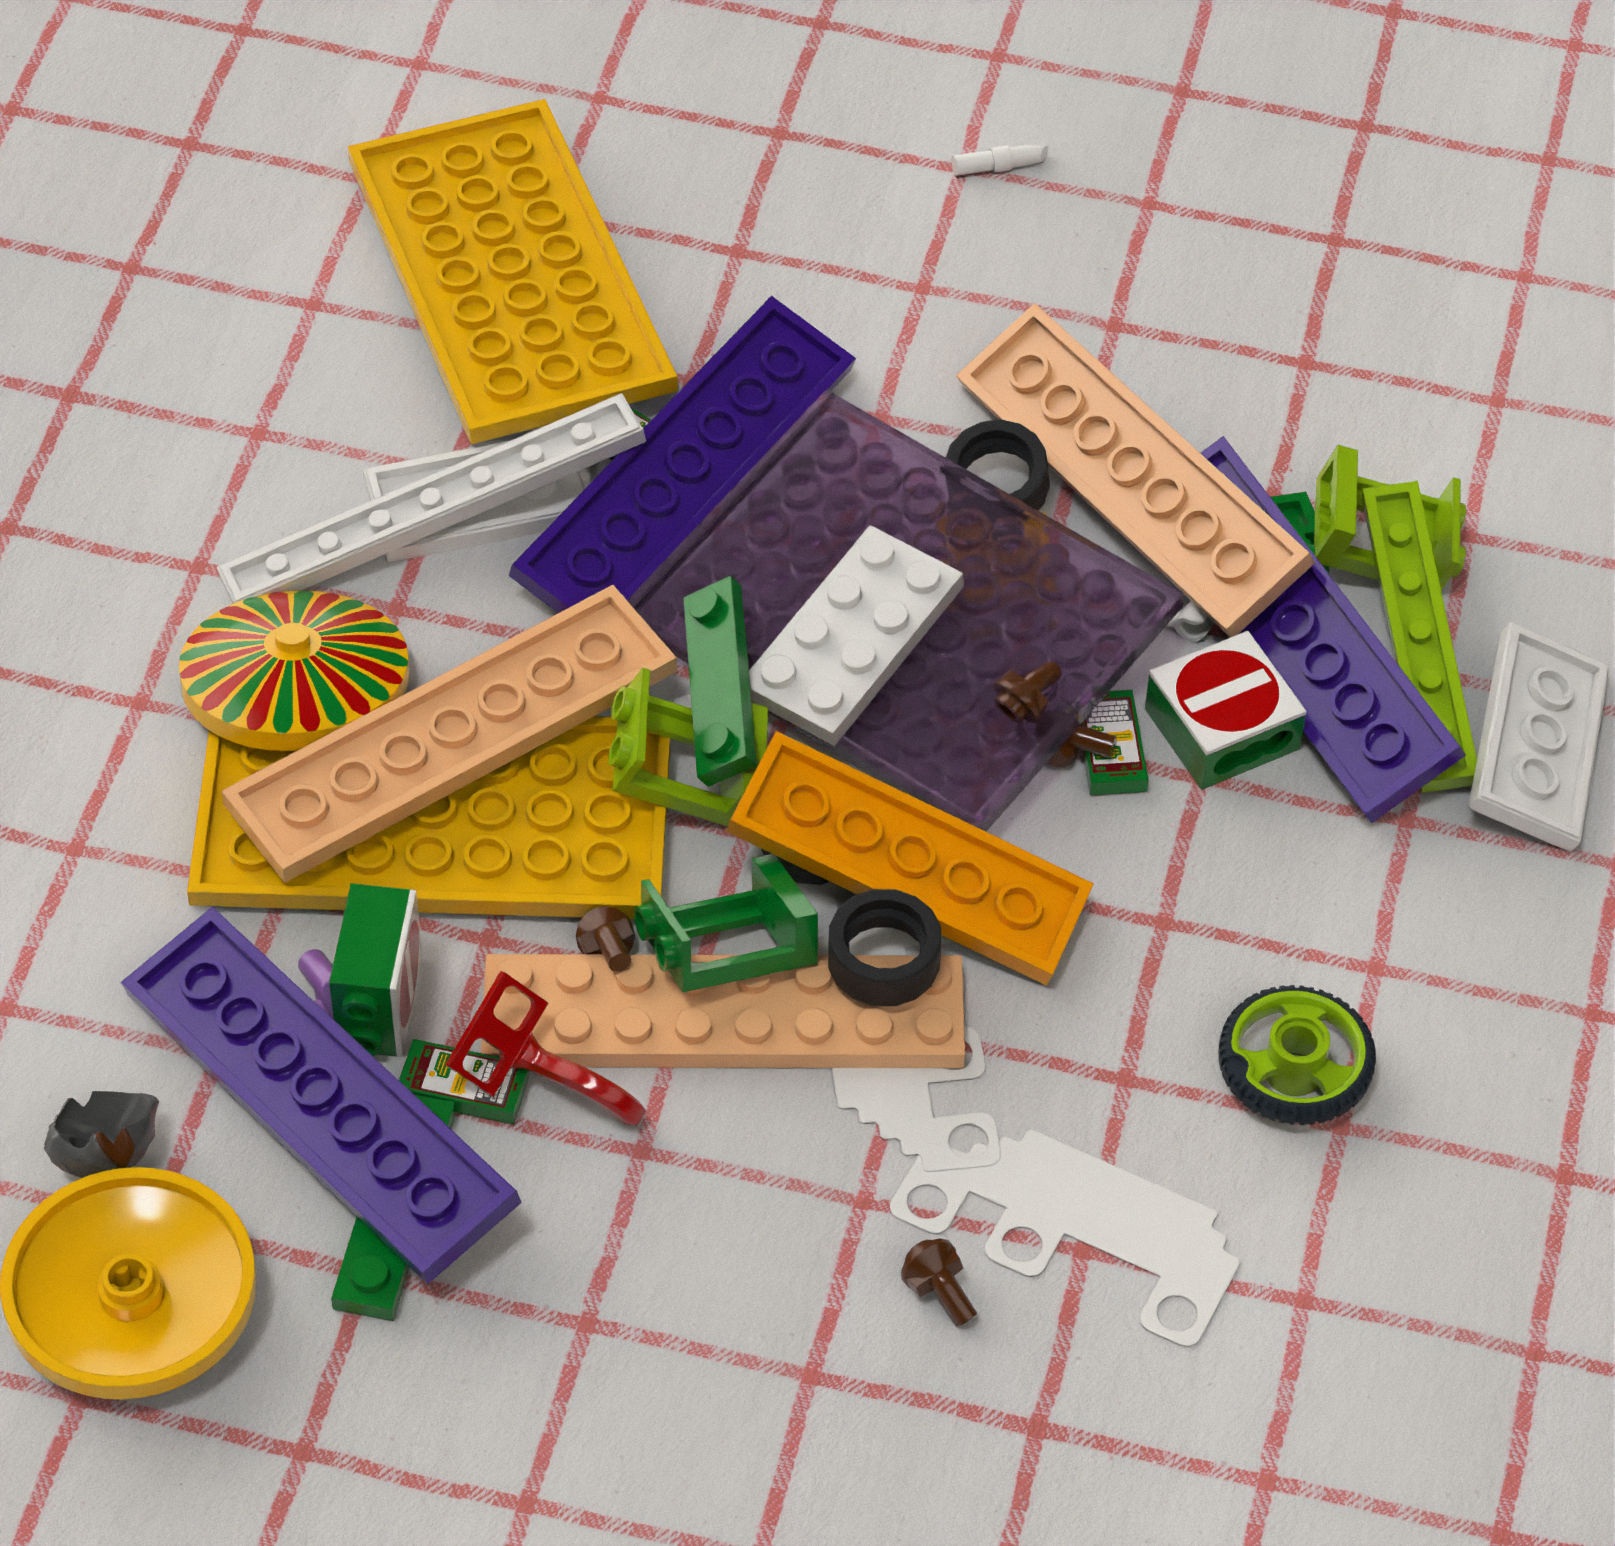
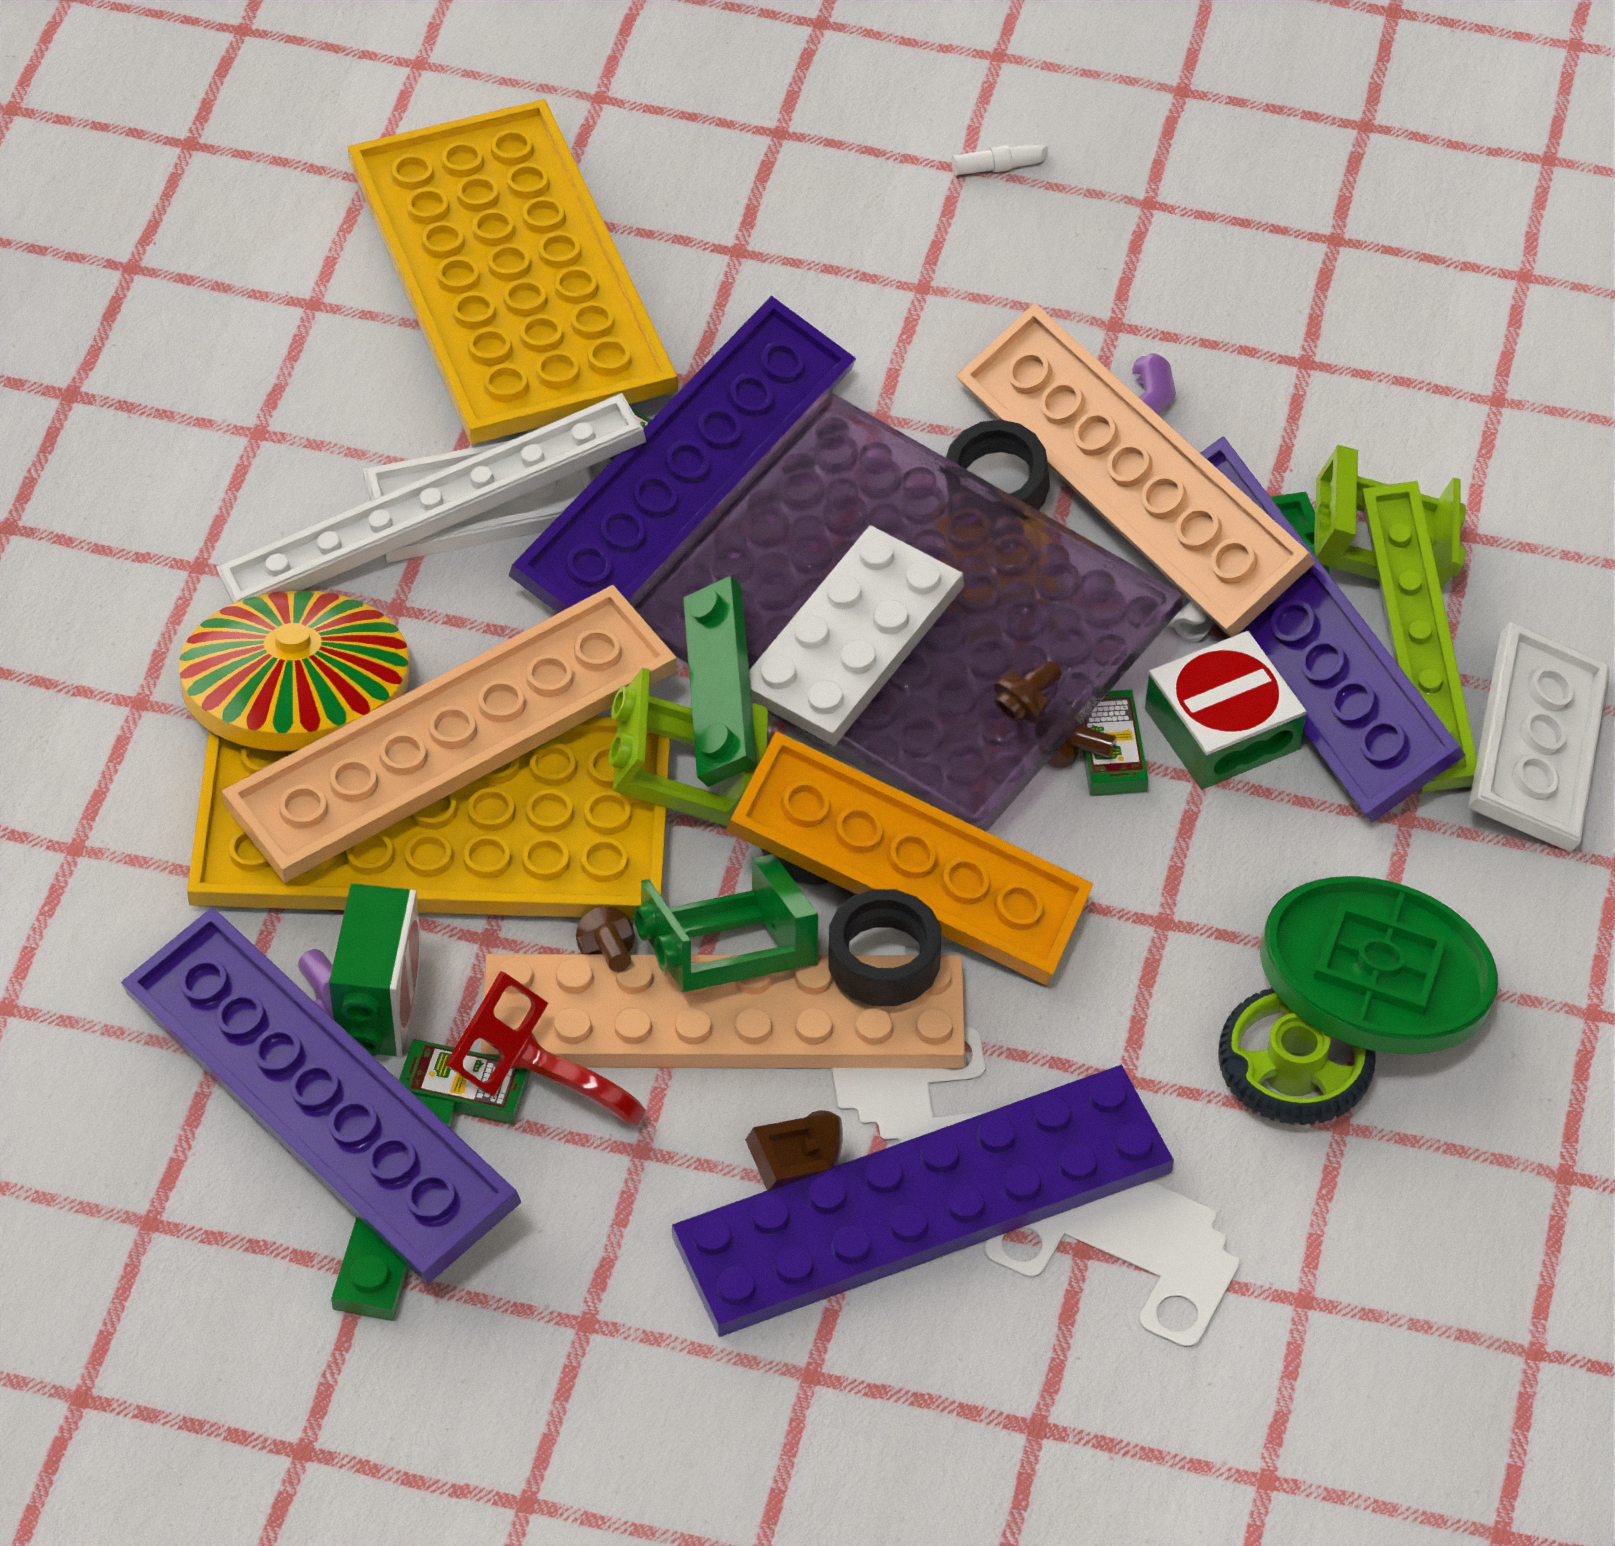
yellow dish [0,1167,257,1399] -> none
dark grey hair [44,1091,159,1178] -> none
reddish brown plate [901,1238,977,1326] -> none
none -> dark purple plate [672,1064,1174,1337]
none -> reddish brown plate [745,1110,843,1190]
none -> medium lavender arm [1132,353,1176,415]
none -> green plate [1260,876,1498,1055]

